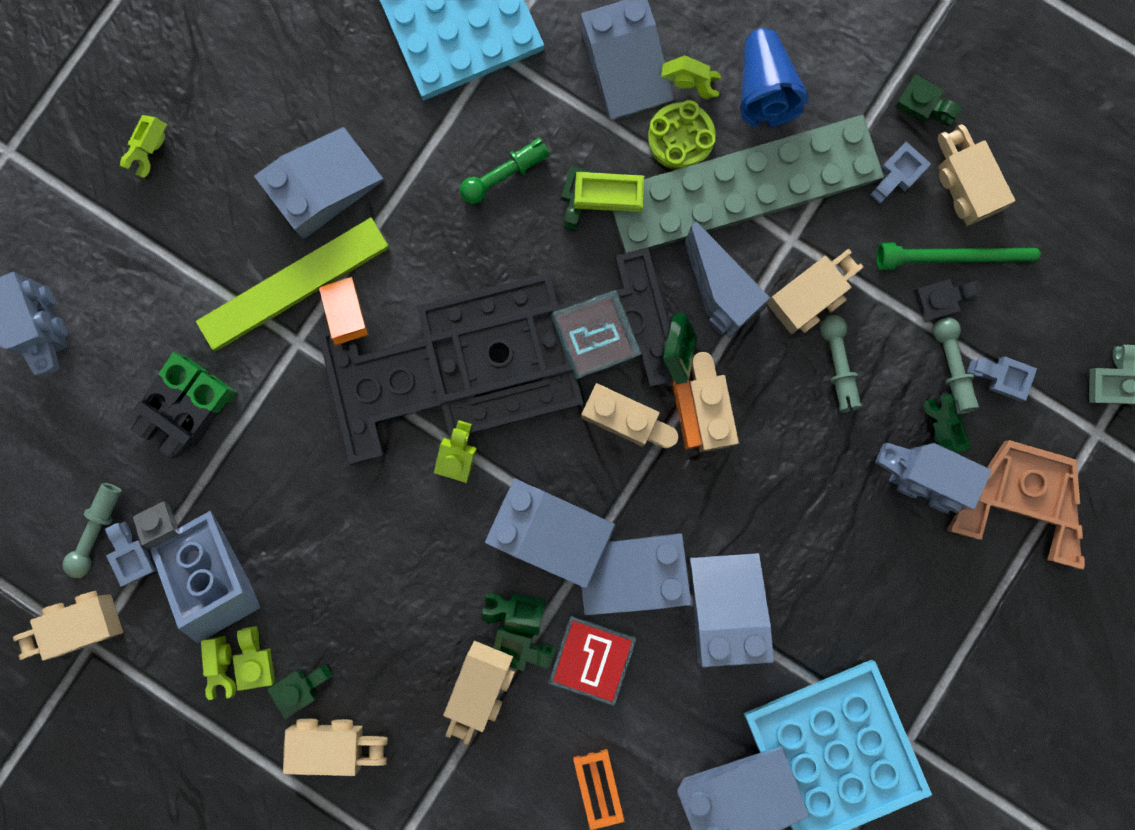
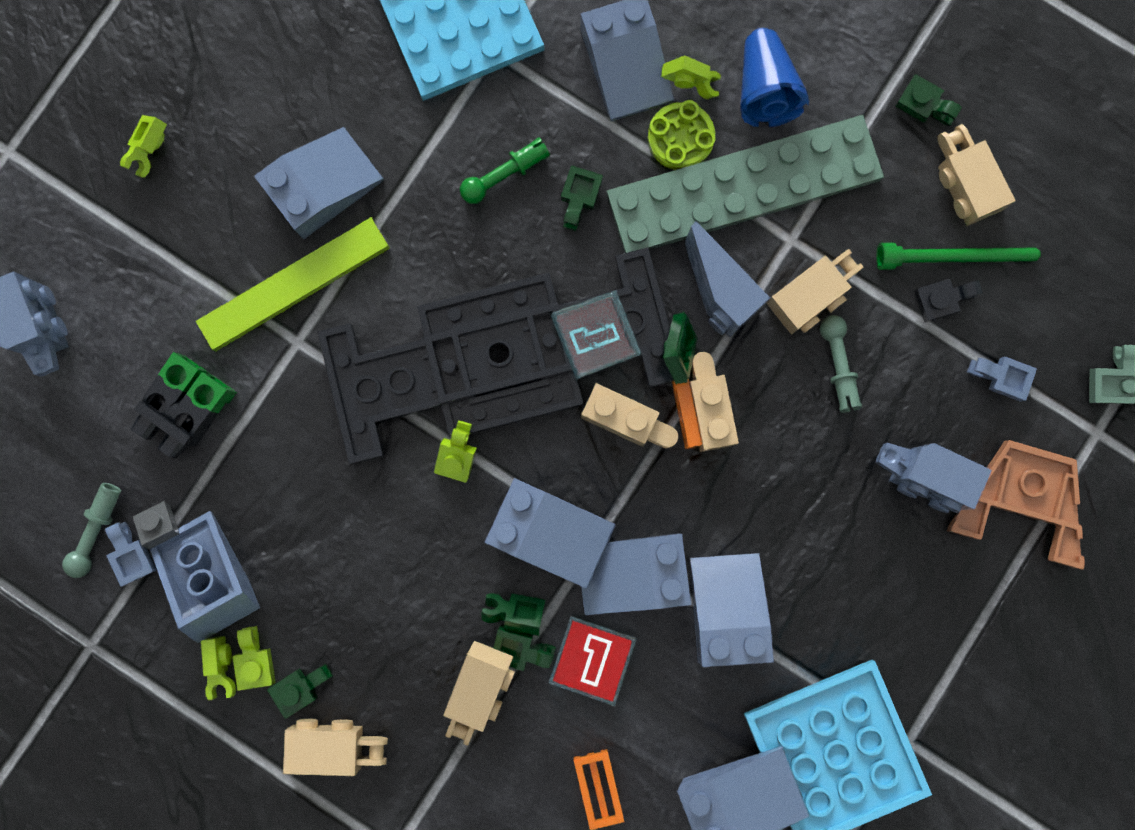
tan brick [13,591,123,661] -> none
tile [319,277,368,345] -> none
lime tile [574,172,644,212] -> none
sand blue plate [870,142,931,203] -> none
dark green plate [924,394,972,453] -> none
sand green pin [932,317,979,414] -> none

